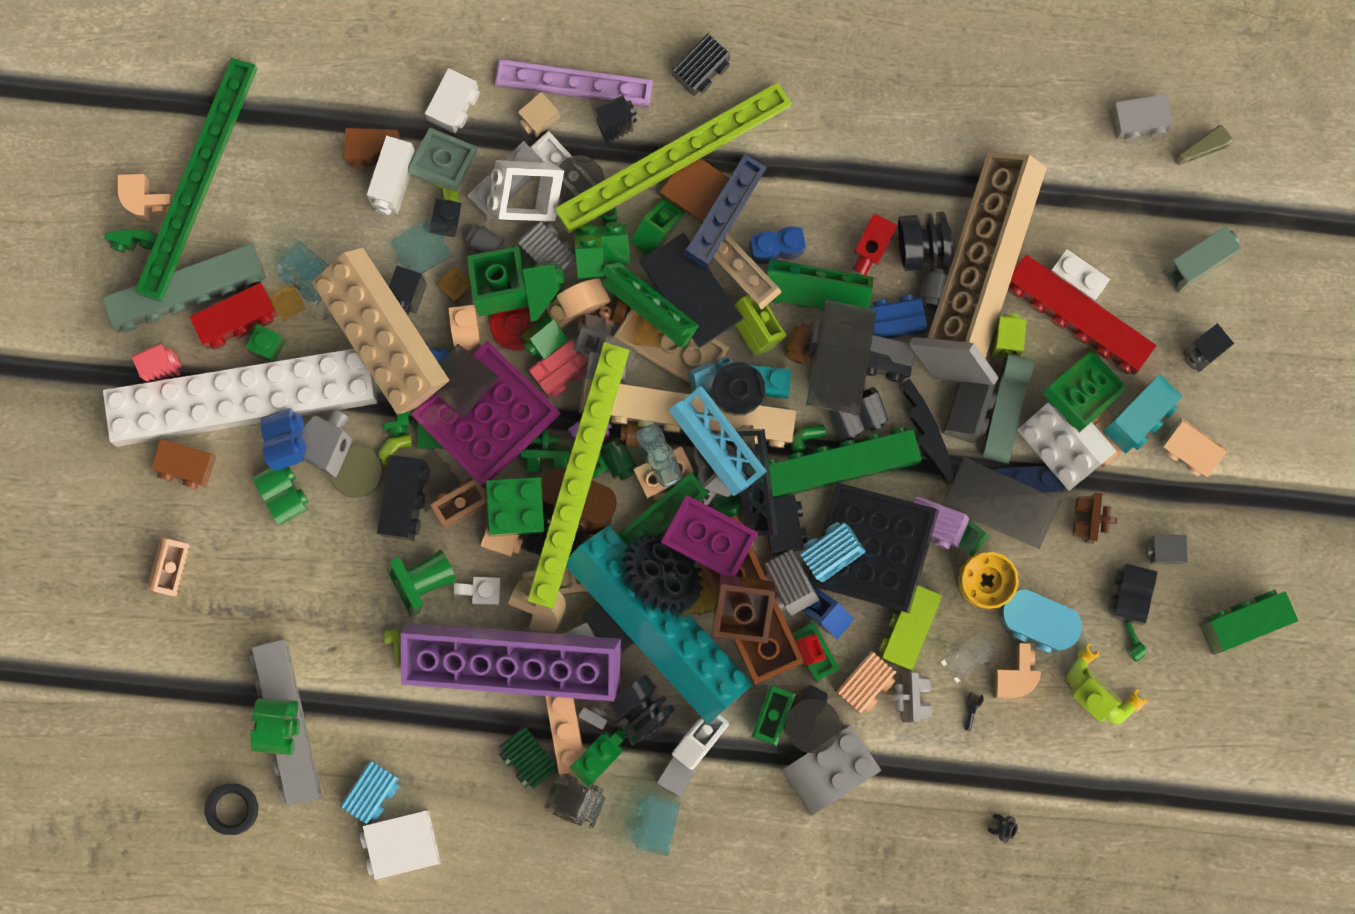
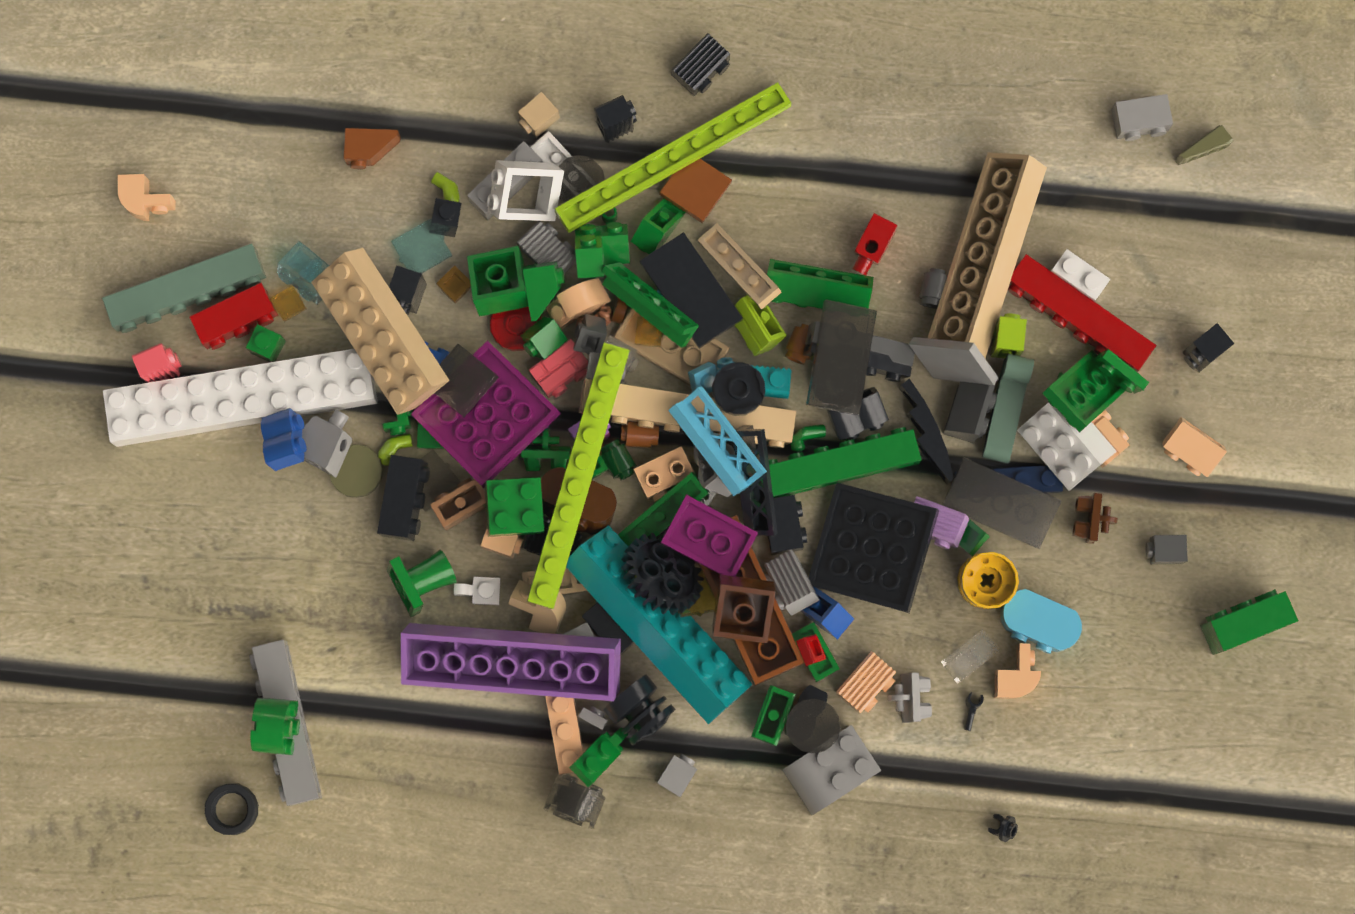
green slope [104,230,158,253] -> none
green plate [135,58,257,302] -> none
light nougat brick [147,536,190,596] -> none
dark orange brick [151,439,216,490] -> none
green brick [252,467,309,526] -> none
medium azure brick [340,760,400,824] -> none
white brick [360,811,441,880] -> none
white brick [367,136,416,216] -> none
lime arm [384,628,401,667] -> none
sand green plate [408,128,478,192] -> none
white brick [425,68,480,134] -> none
light nougat slope [448,305,481,365] -> none
dark grey brick [465,225,506,254] -> none
lavender tile [495,59,653,107] -> none
dark green brick [499,726,558,789] -> none
clear light blue brick [632,795,680,856] -> none
clear light blue brick [636,423,682,487] -> none
white brick [672,715,729,770] -> none
dark blue plate [683,154,767,268] -> none
green plate [712,494,742,518] -> none
blue brick [750,226,806,264] -> none
medium azure brick [800,522,866,582] -> none
blue brick [868,295,927,339] -> none
lime brick [878,586,942,672] -> none
black wheel [898,211,953,271] -> none
lime torso [1067,643,1148,725] -> none
teal brick [1103,374,1183,454] -> none
black brick [1108,564,1158,625] -> none
green hand [1125,623,1146,662] -> none
sand green brick [1163,226,1241,293] -> none
none -> green plate [1094,349,1149,394]

